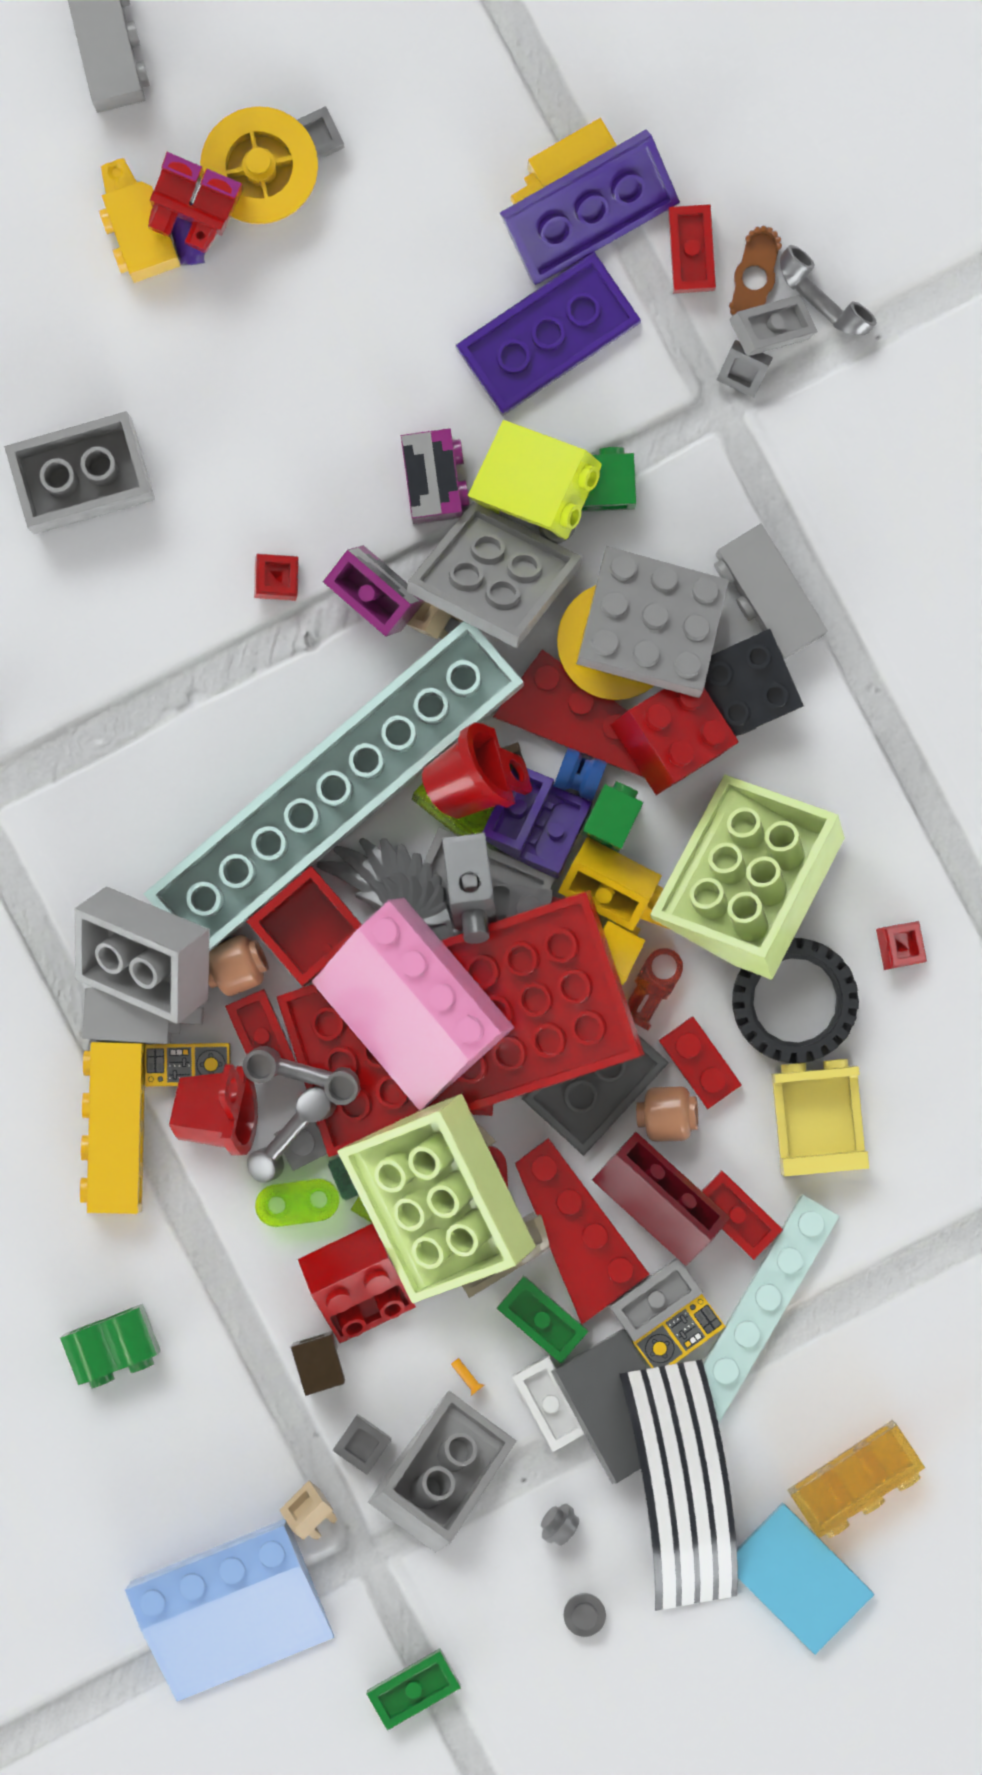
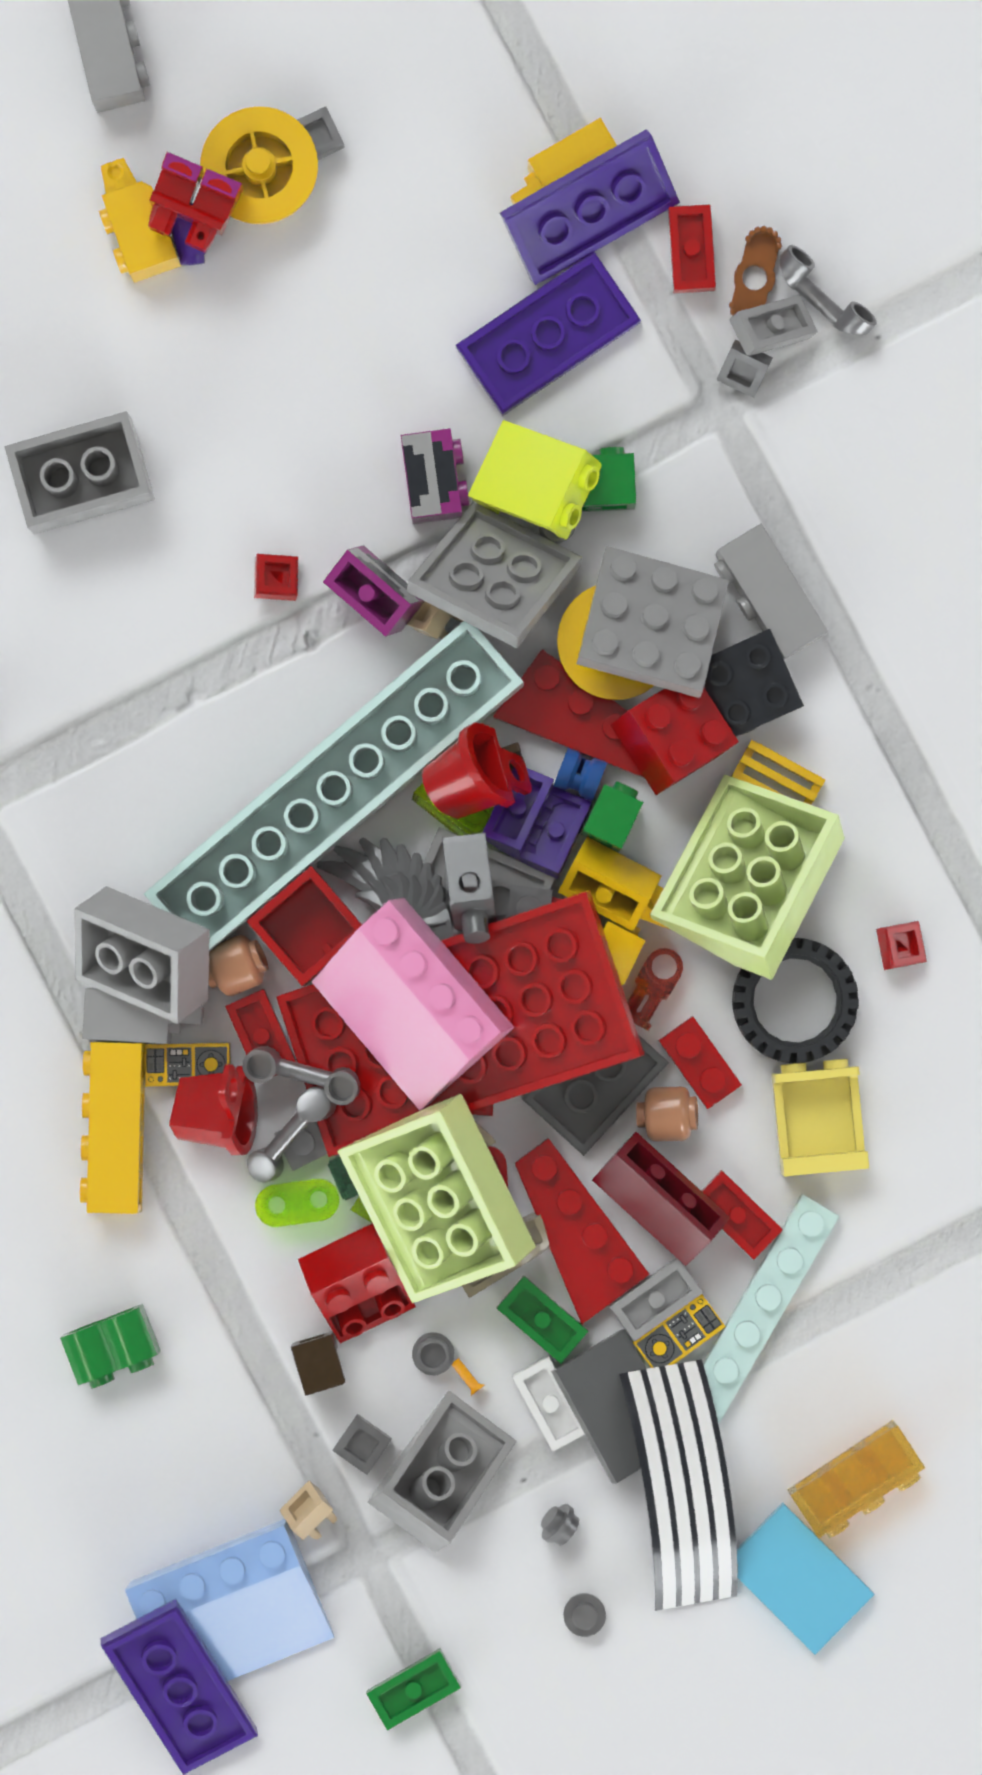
none -> dark purple tile [100,1599,258,1775]
none -> flat silver plate [412,1332,454,1375]
none -> yellow tile [731,740,826,805]

